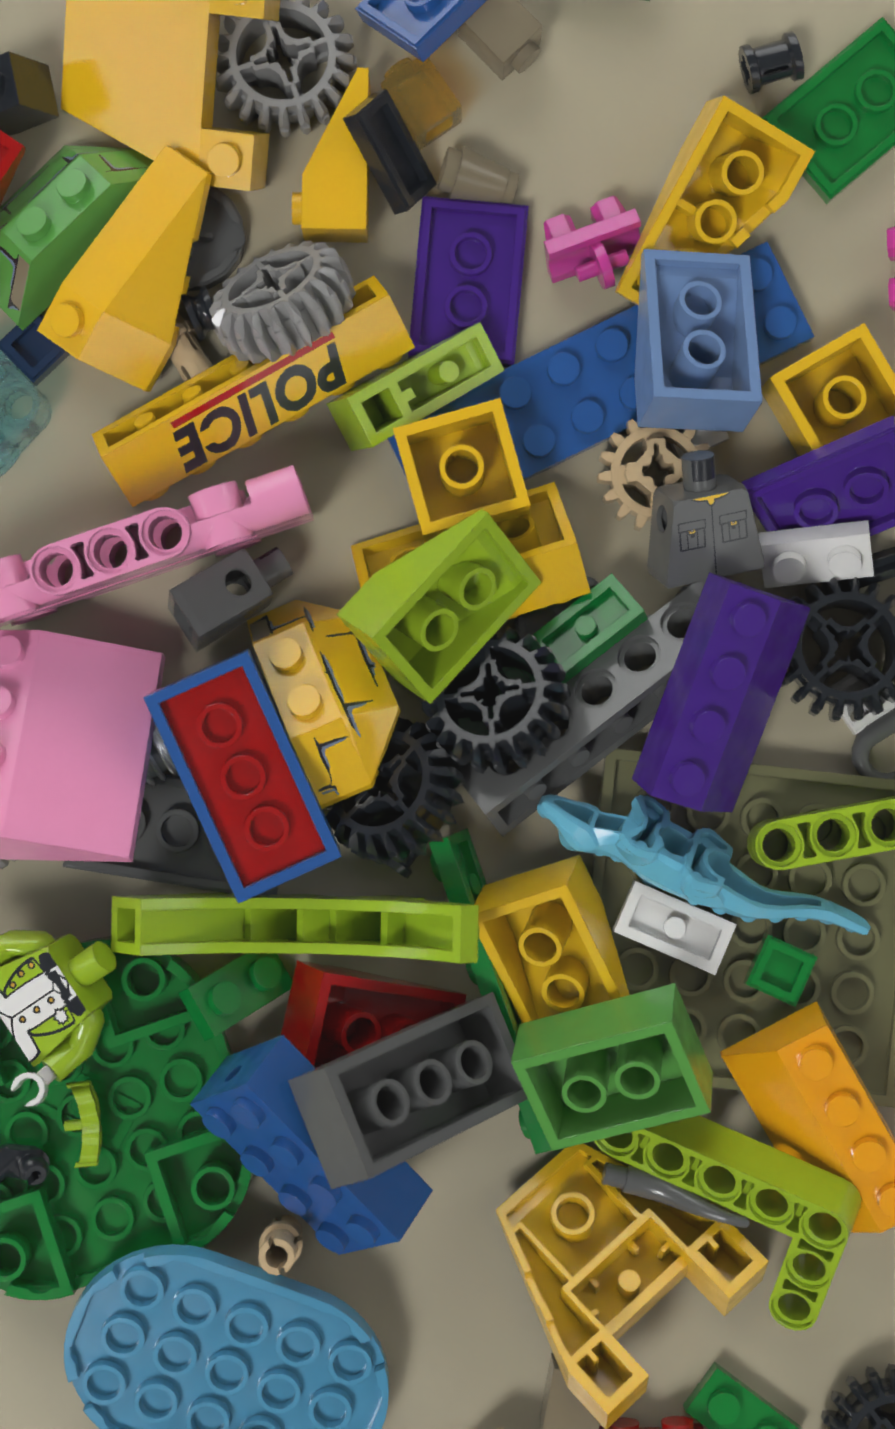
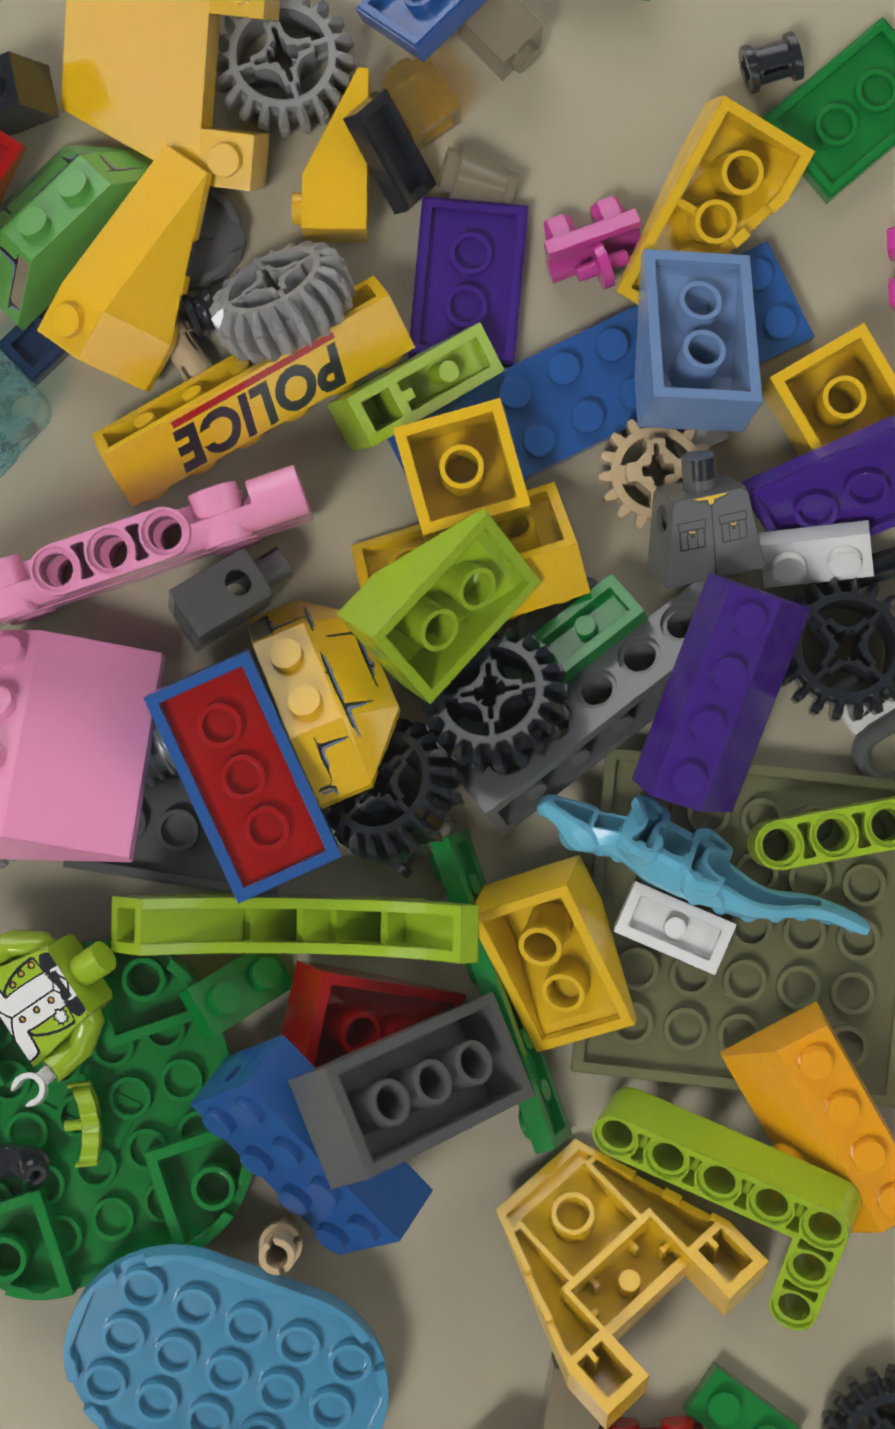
bright green brick [511,983,713,1151] -> none
dark grey animal [601,1162,750,1228] -> none
green tile [743,933,818,1007] -> none

